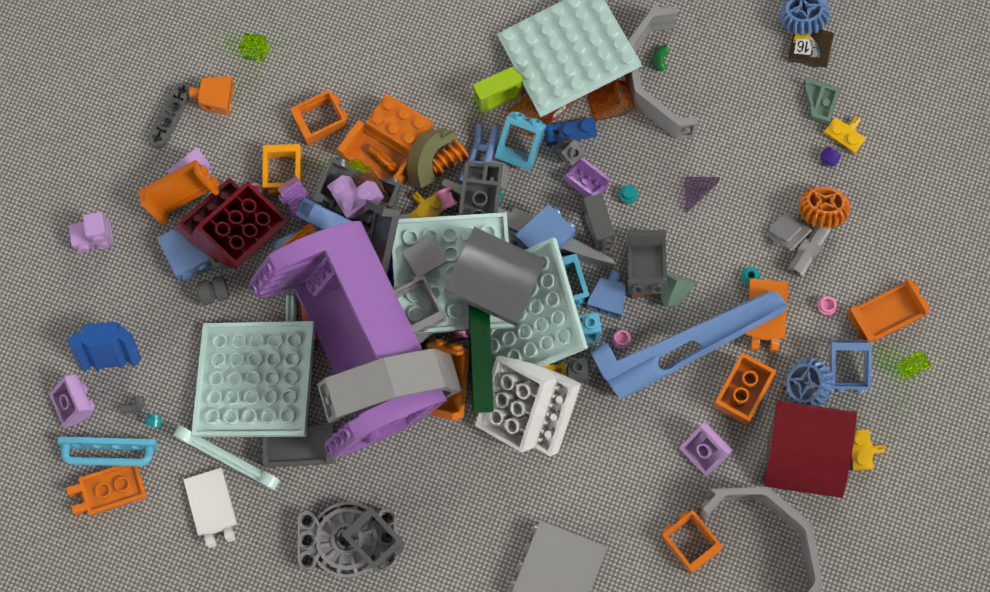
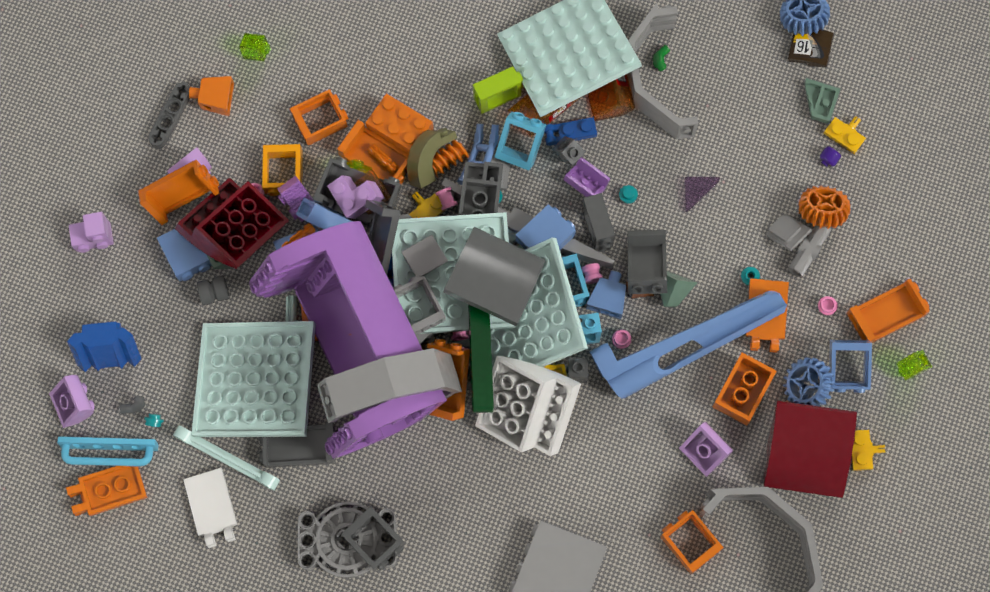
none -> bright pink wheel [581,263,603,284]

